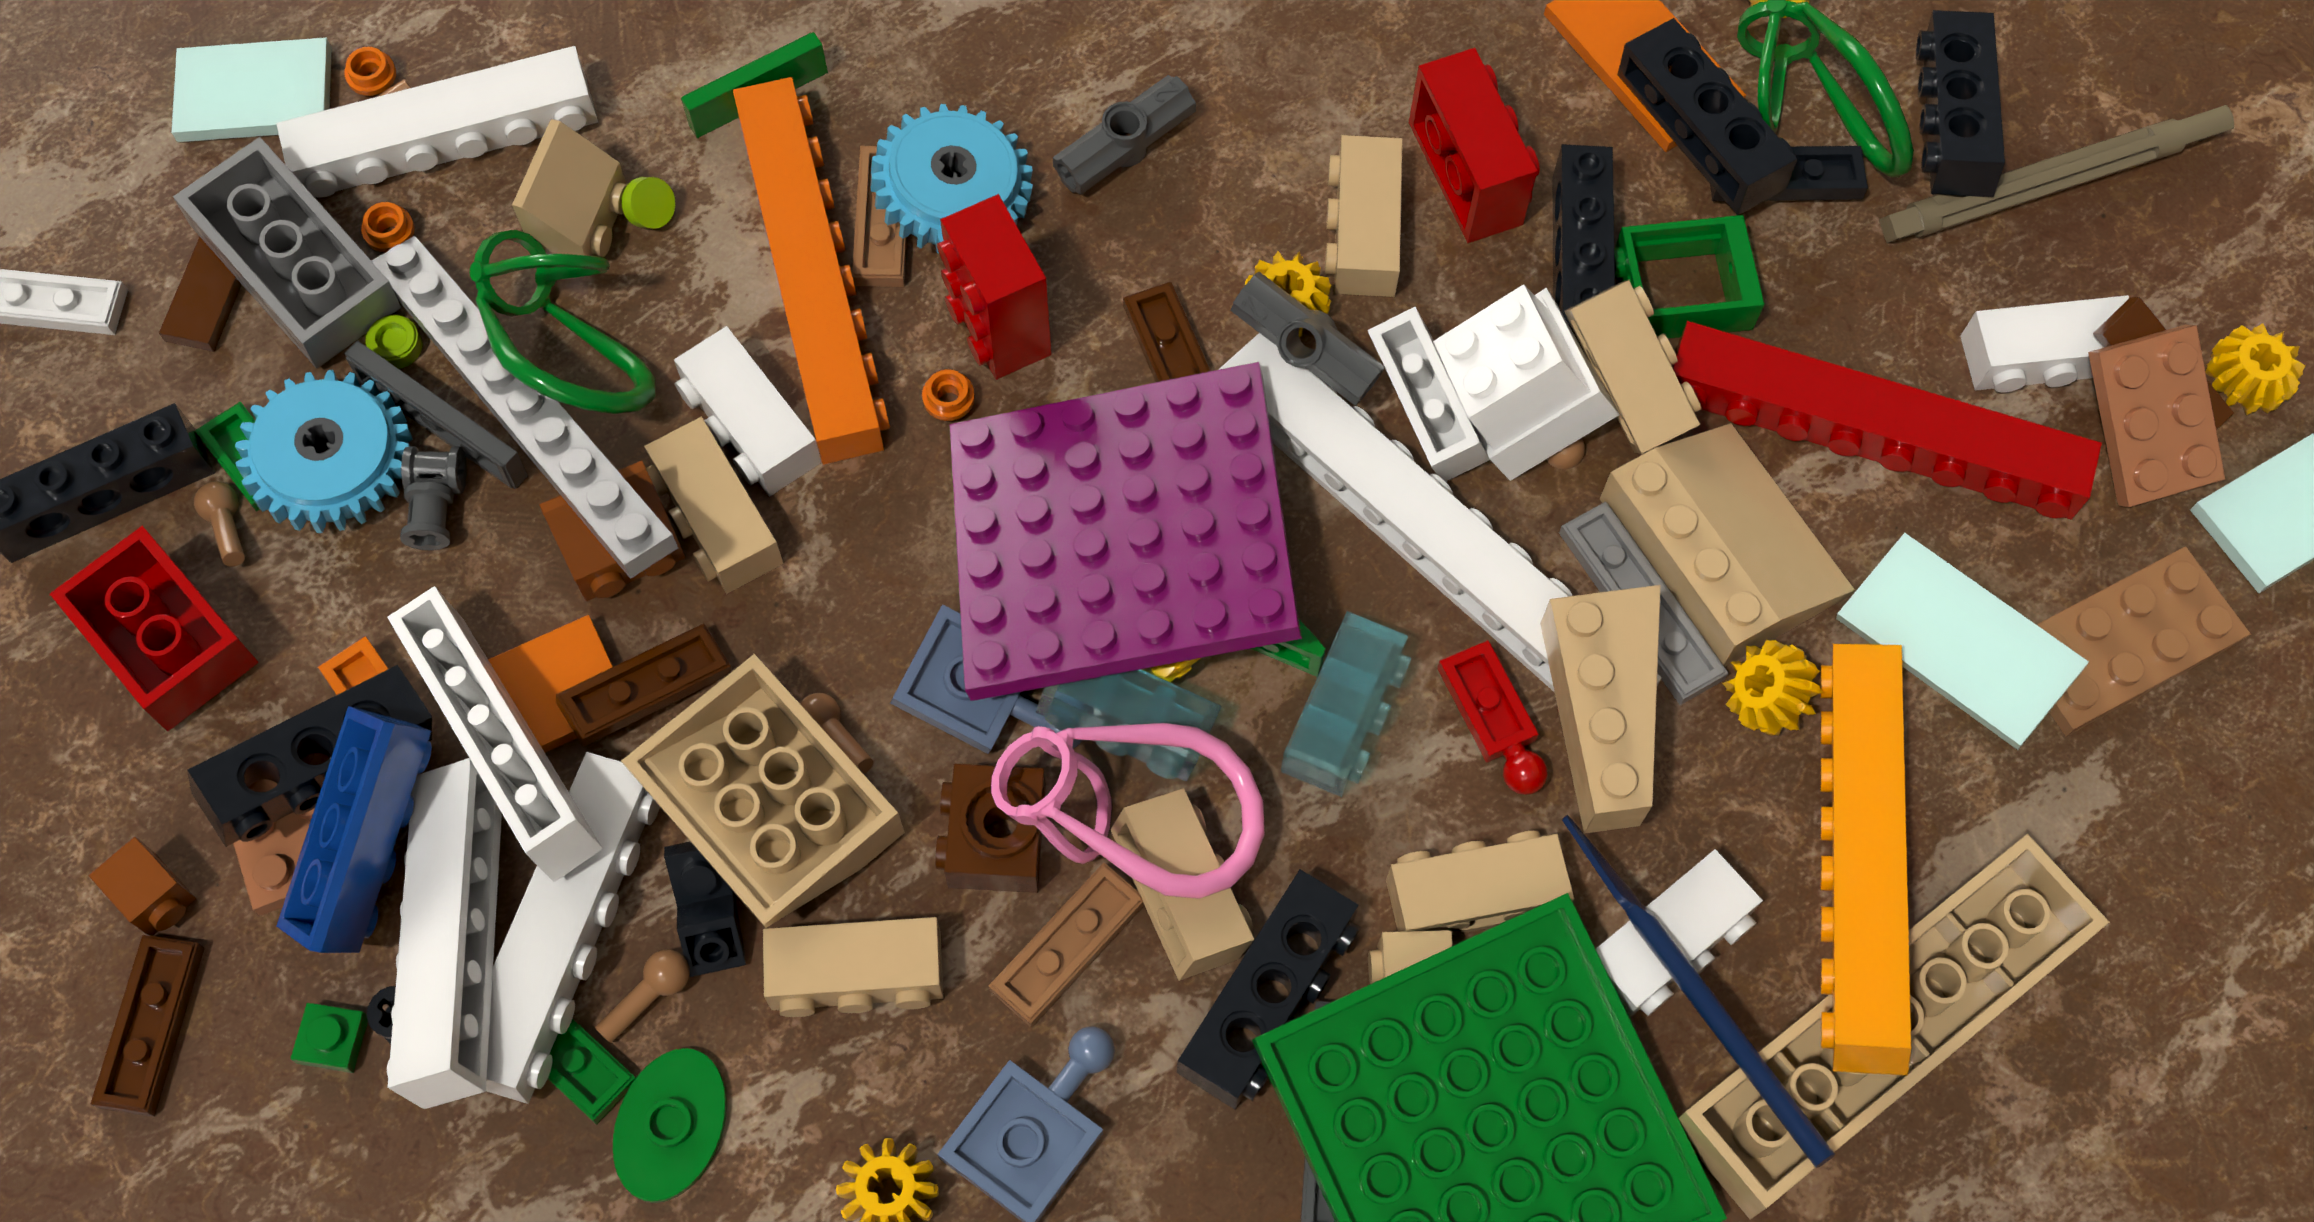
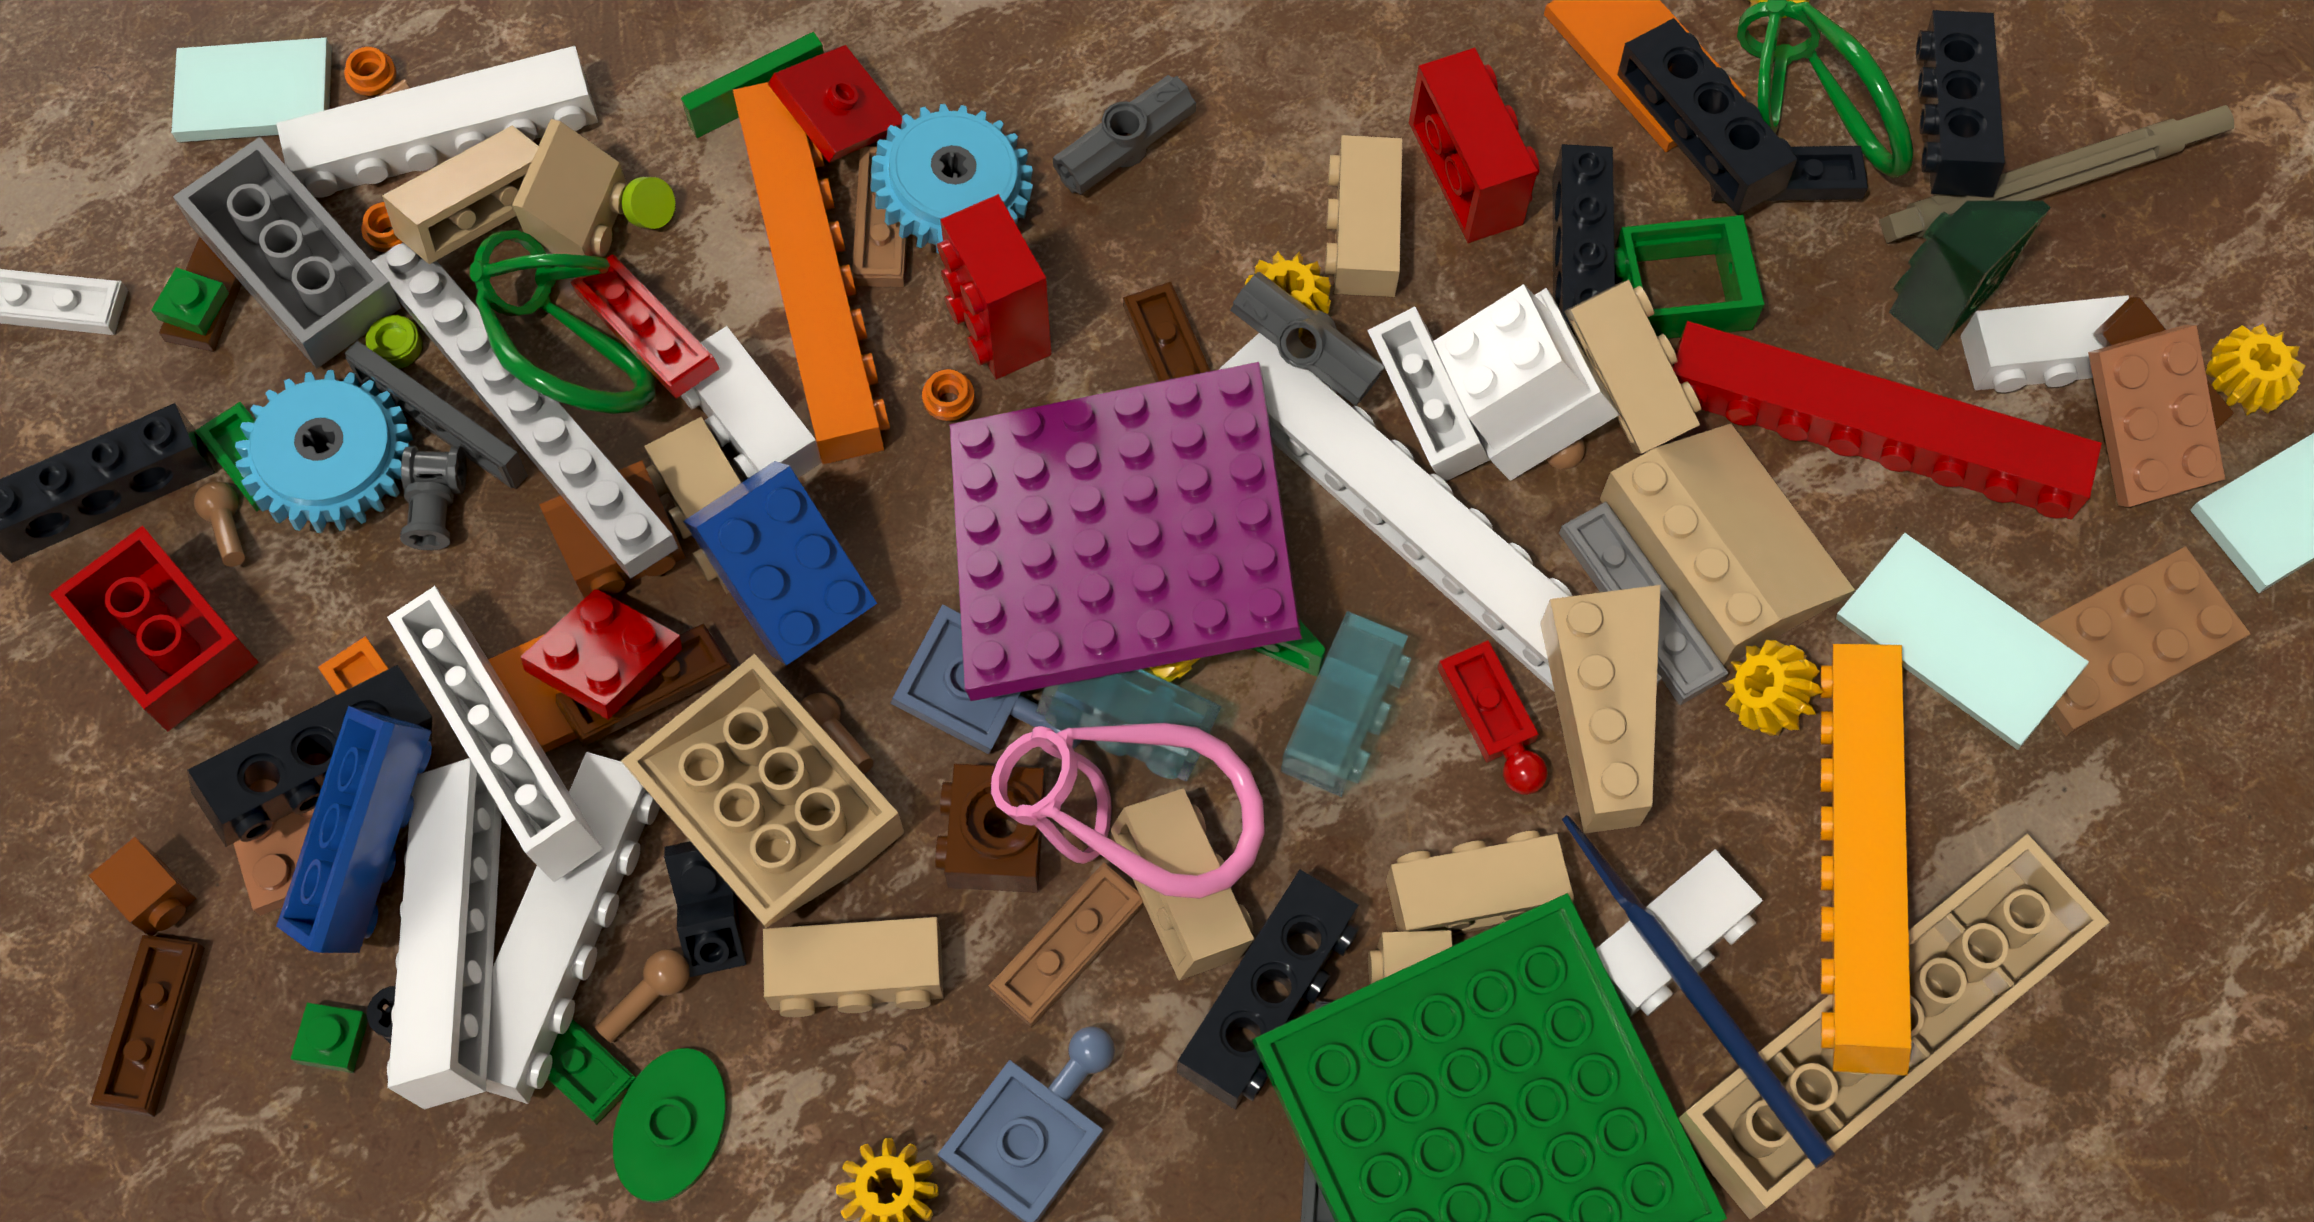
none -> green plate [151,267,229,336]
none -> tan brick [382,125,538,264]
none -> red plate [520,589,682,720]
none -> red tile [570,254,720,399]
none -> blue brick [683,461,877,666]
none -> red plate [768,45,902,163]
none -> clear green slope [1889,201,2051,351]

